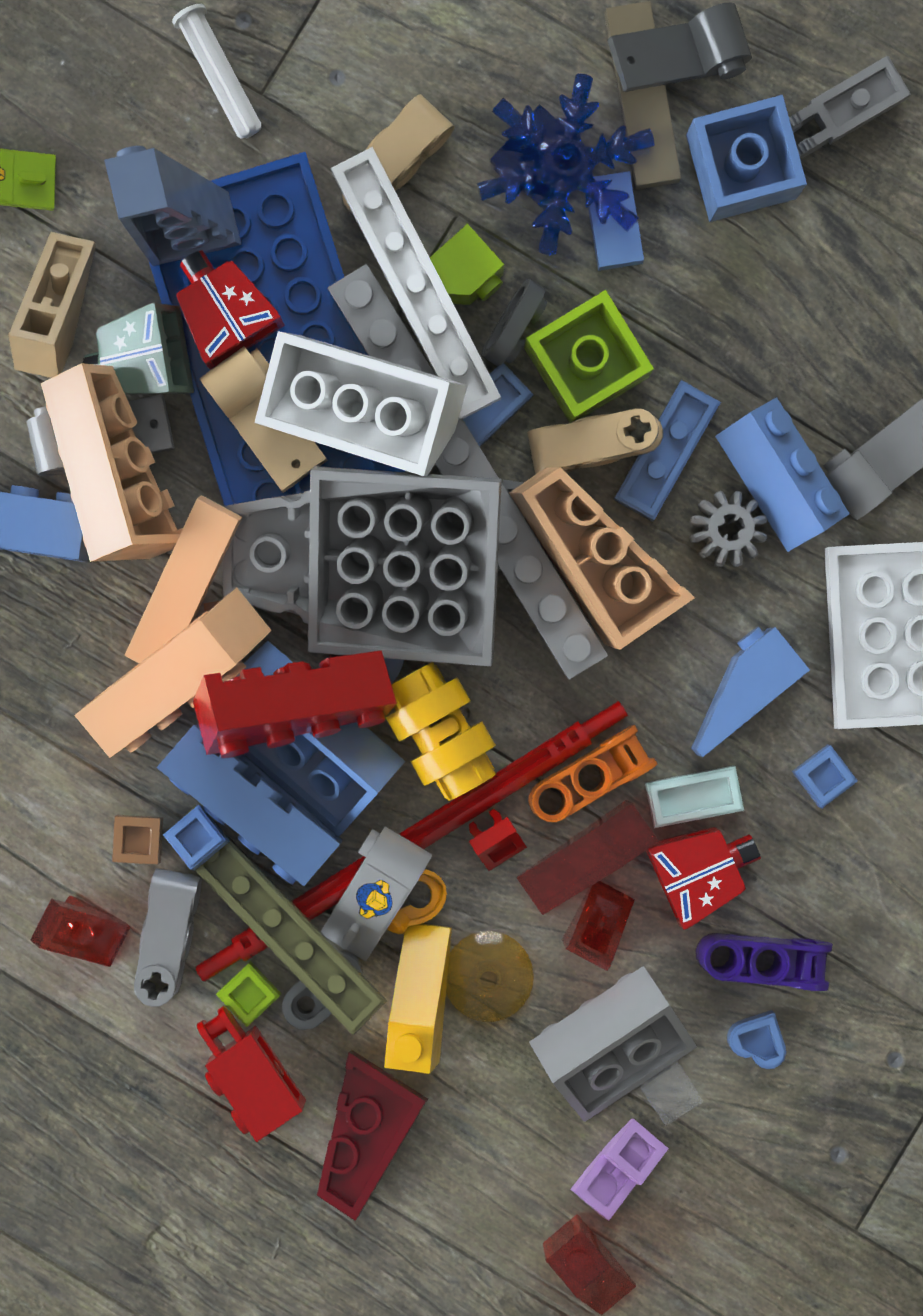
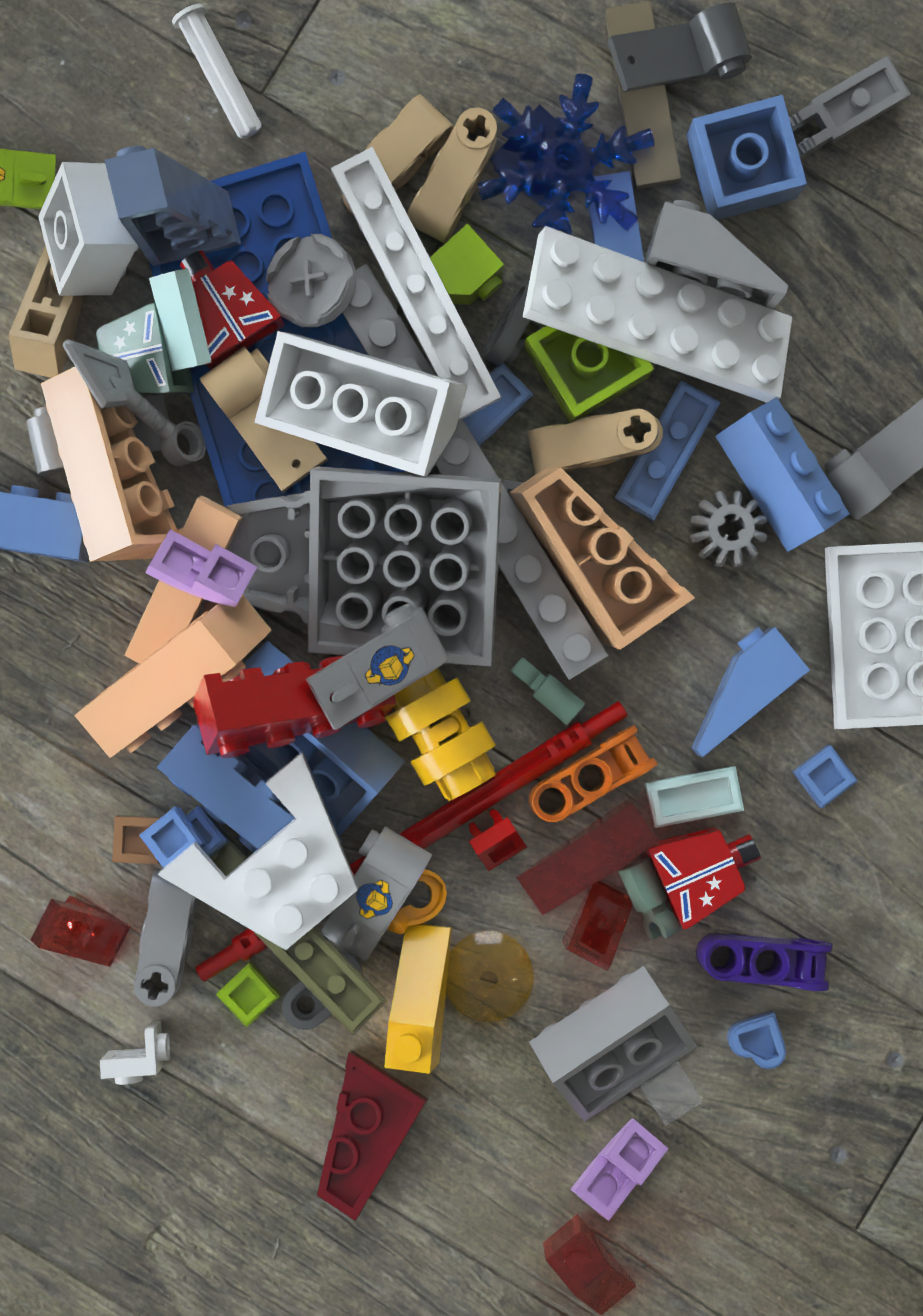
red brick [197,1006,306,1142] -> none
none -> white brick [38,162,139,296]
none -> light grey piece [63,339,206,466]
none -> white bracket [100,1021,170,1085]
none -> medium blue tile [139,806,207,868]
none -> lavender slope [146,529,257,607]
none -> light aqua tile [149,268,211,371]
none -> white wing [158,751,358,950]
none -> light grey tile [266,234,357,327]
none -> light grey door [305,604,449,730]
none -> tan piece [407,107,497,244]
none -> sand green bar [510,657,585,725]
none -> white plate [523,226,792,403]
none -> sand green bar [618,857,680,940]
none -> light grey slope [644,200,789,309]

